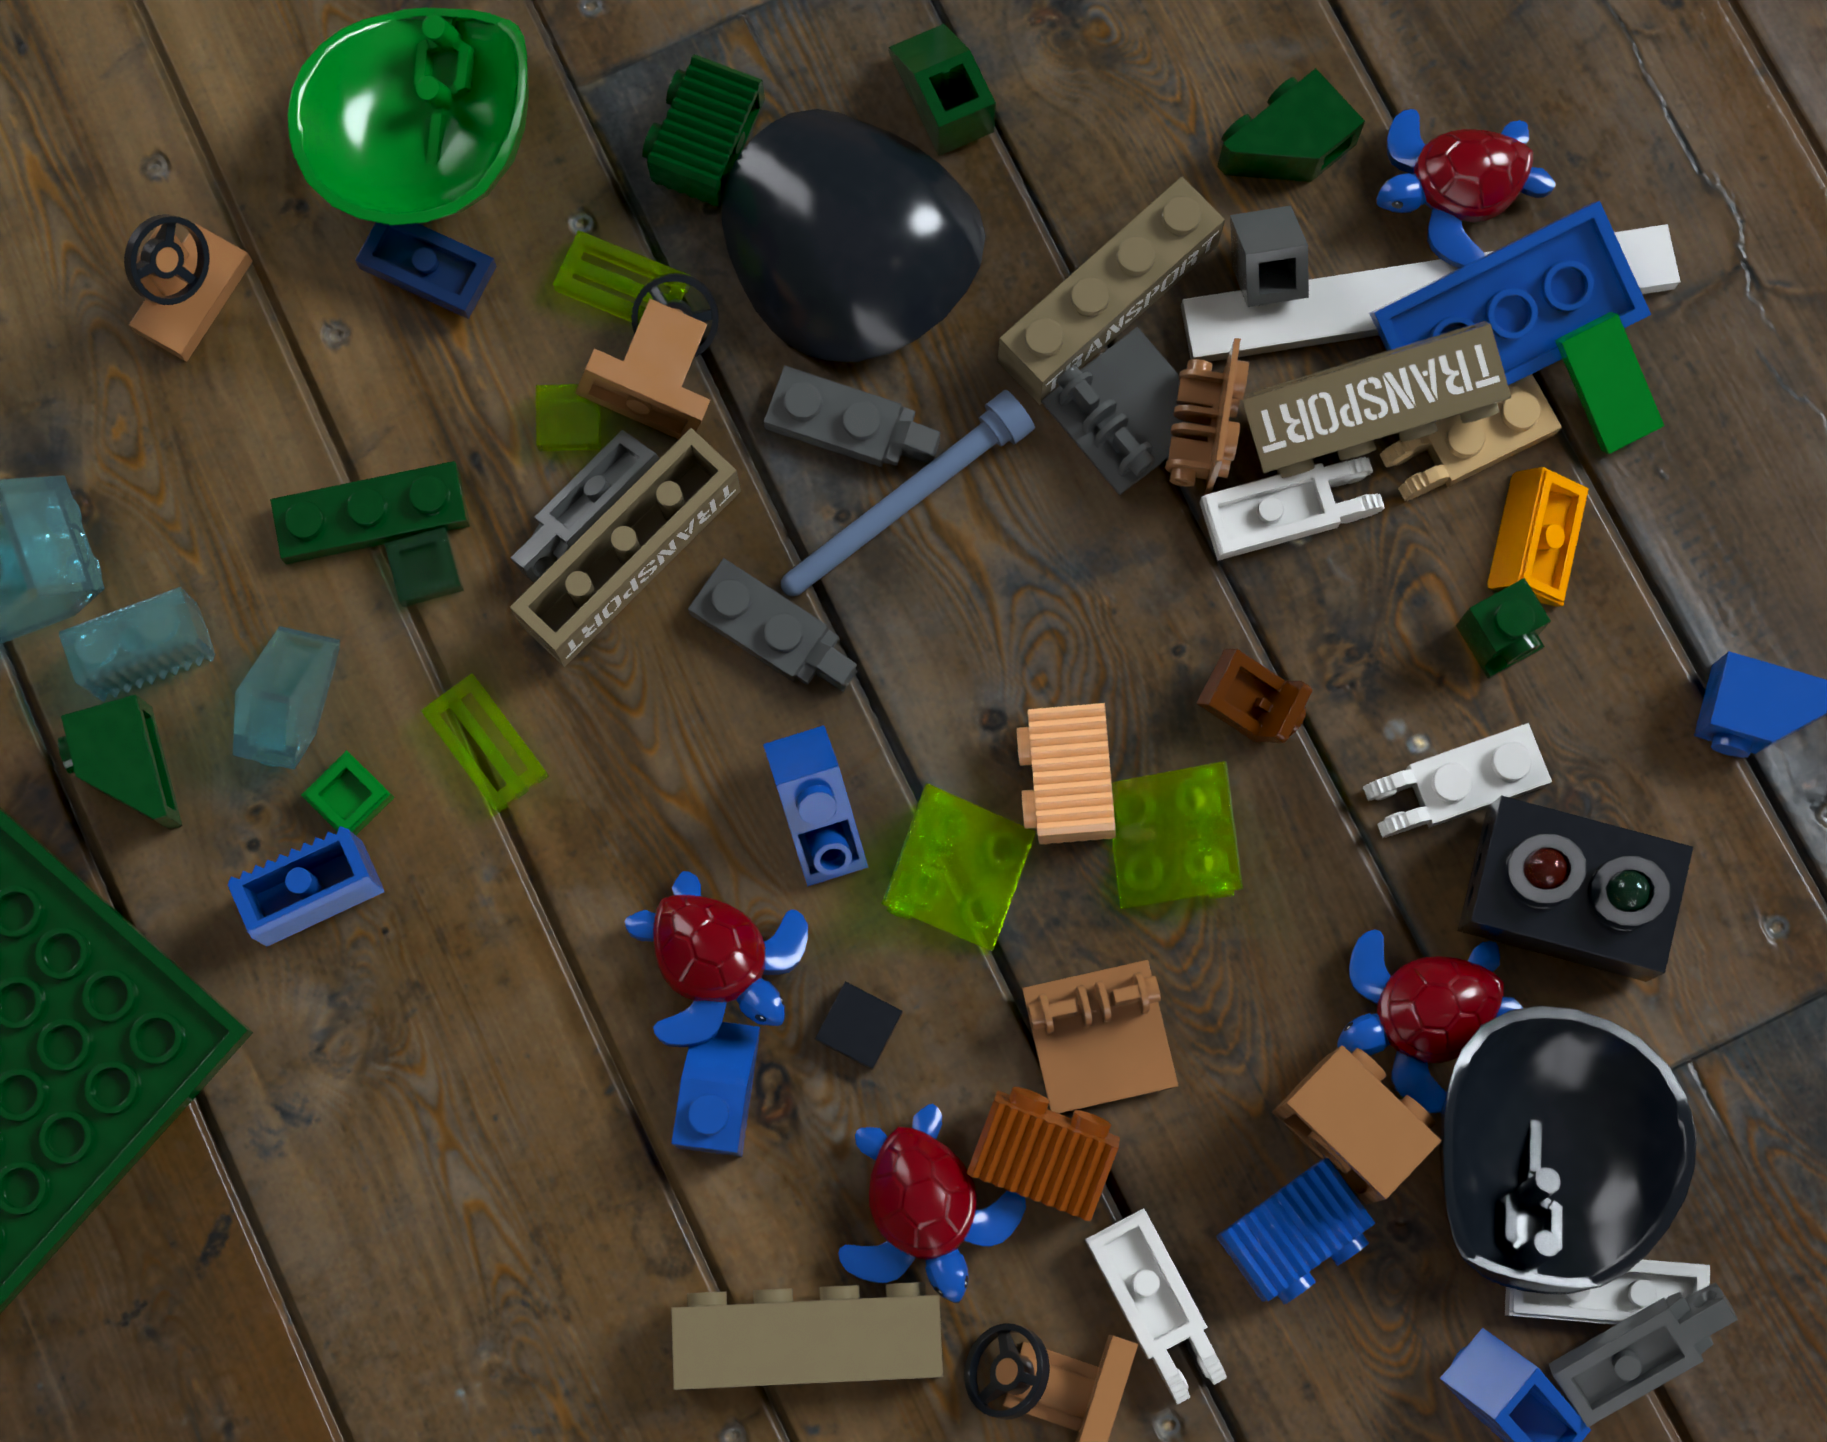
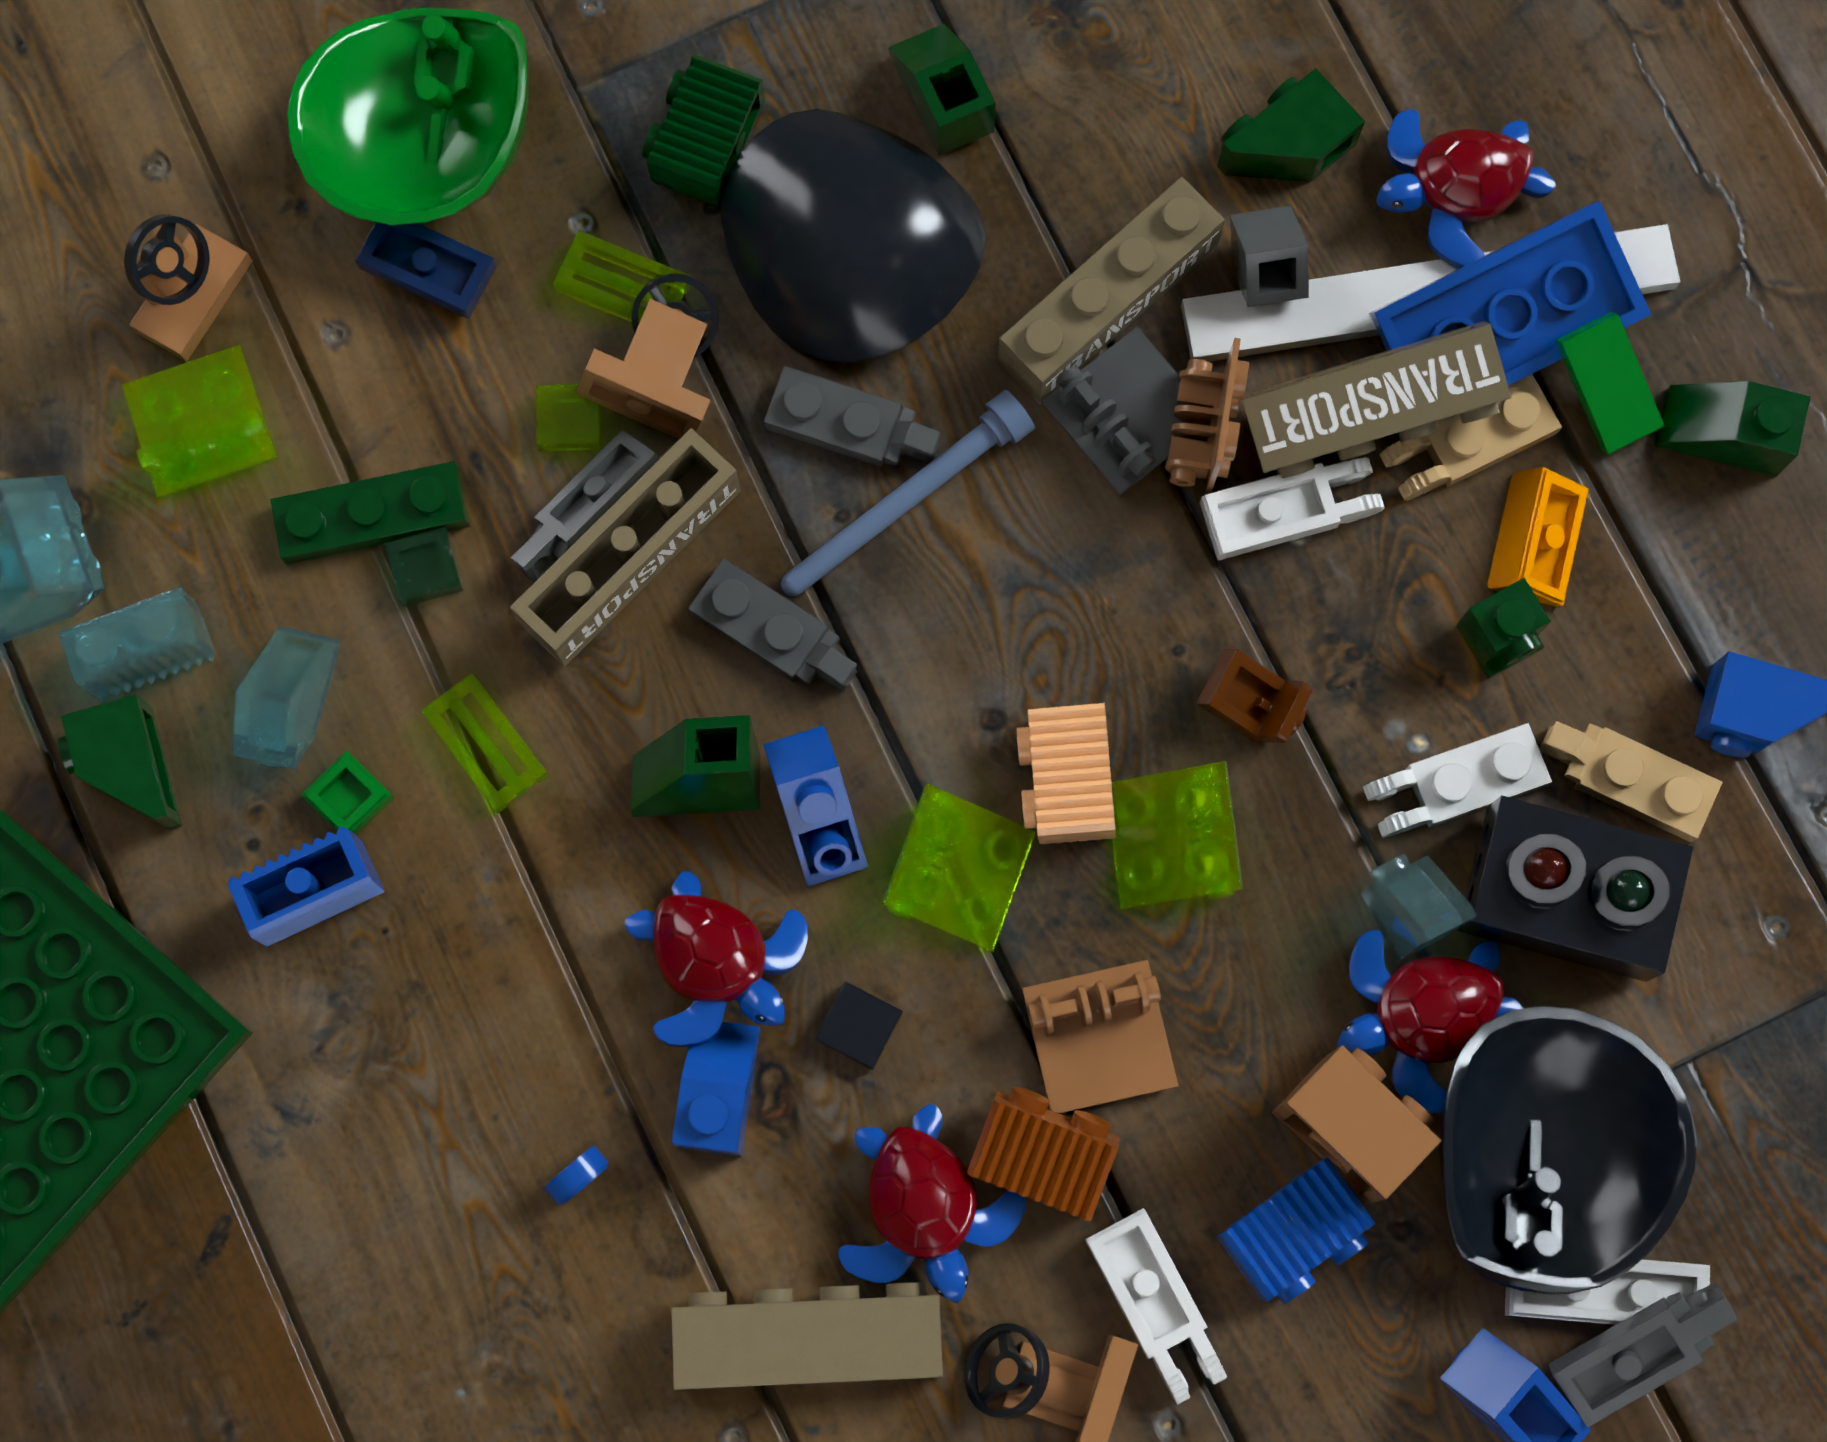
none -> clear neon green hinge [121,345,278,499]
none -> blue tile [544,1145,609,1205]
none -> dark green slope [631,715,761,817]
none -> clear light blue slope [1361,854,1477,962]
none -> tan hinge [1539,721,1723,843]
none -> dark green slope [1655,381,1811,477]

